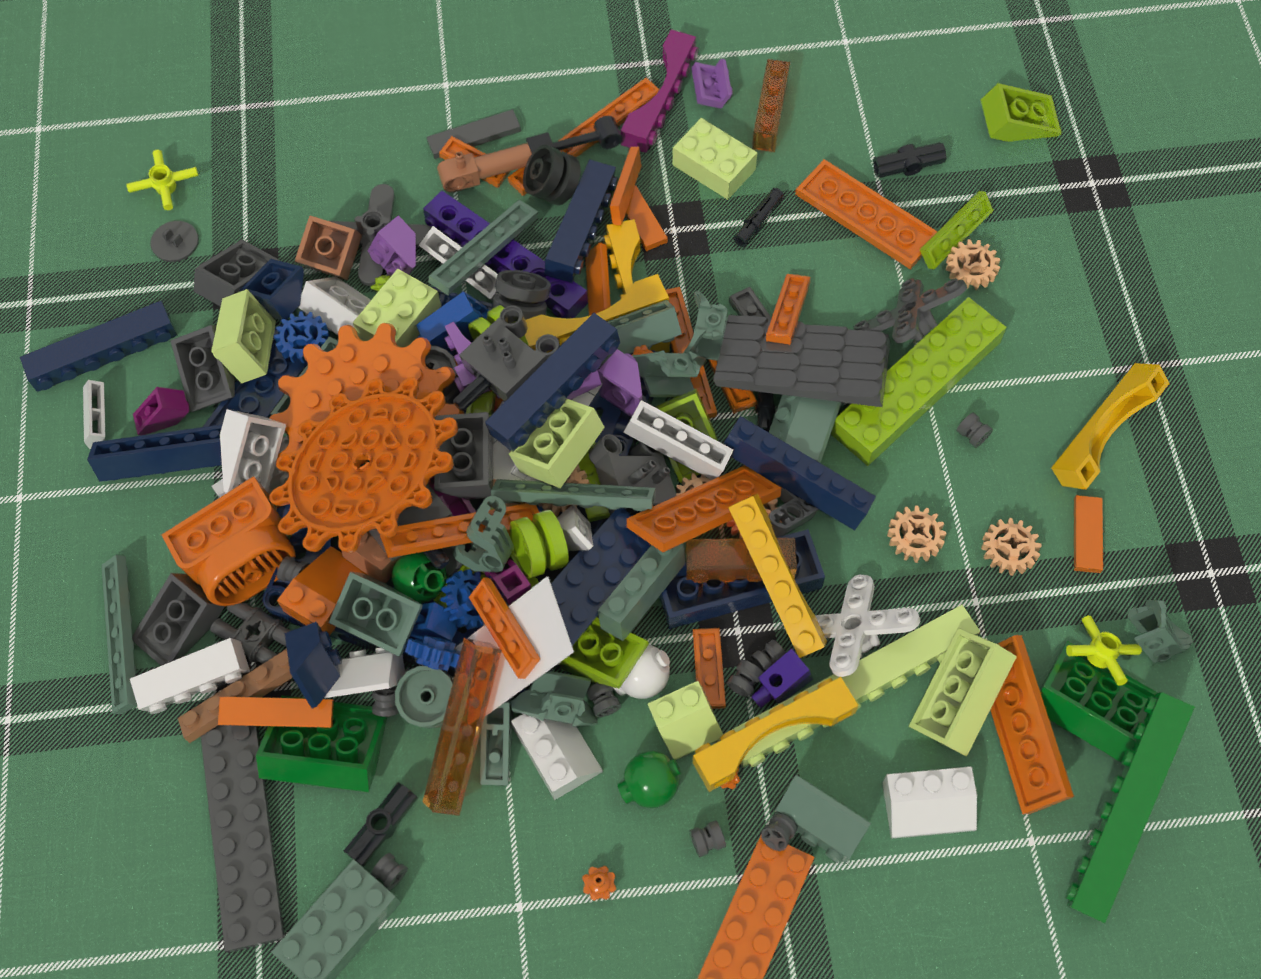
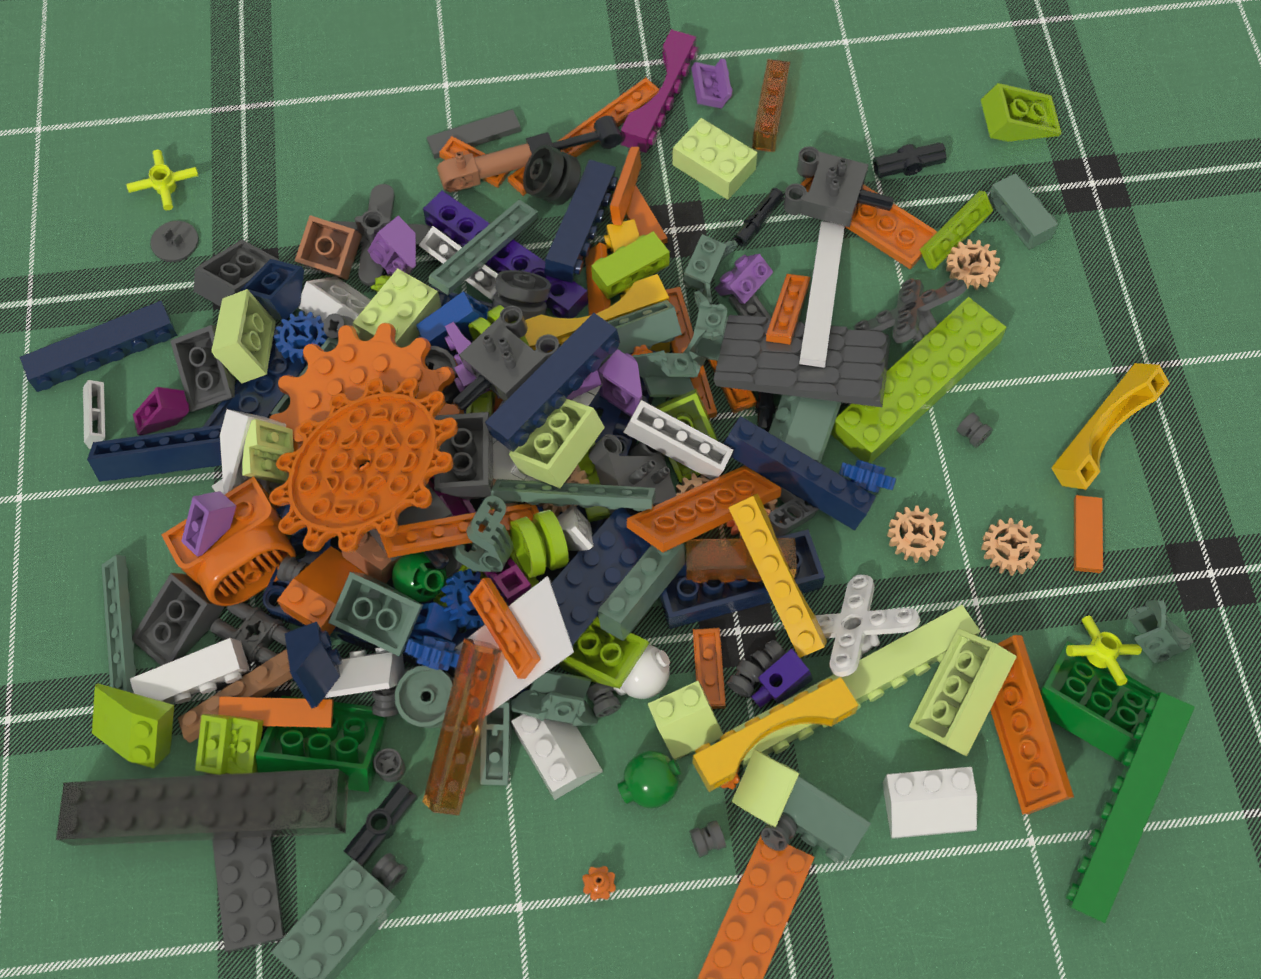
none -> clear smoke brick [56,769,349,846]
none -> lime slope [92,683,174,768]
none -> medium lavender slope [181,491,236,556]
none -> lime slope [195,714,263,778]
none -> yellowish green slope [242,419,294,484]
none -> dark grey wheel [323,314,354,339]
none -> dark grey wheel [373,748,406,783]
none -> lime brick [591,231,670,299]
none -> sand green piece [683,234,738,305]
none -> medium lavender bracket [715,254,773,304]
none -> yellowish green slope [732,749,799,827]
none -> dark grey piece [784,146,894,227]
none -> white tile [799,221,845,368]
none -> blue gear [839,460,896,493]
none -> sand green brick [988,173,1058,250]

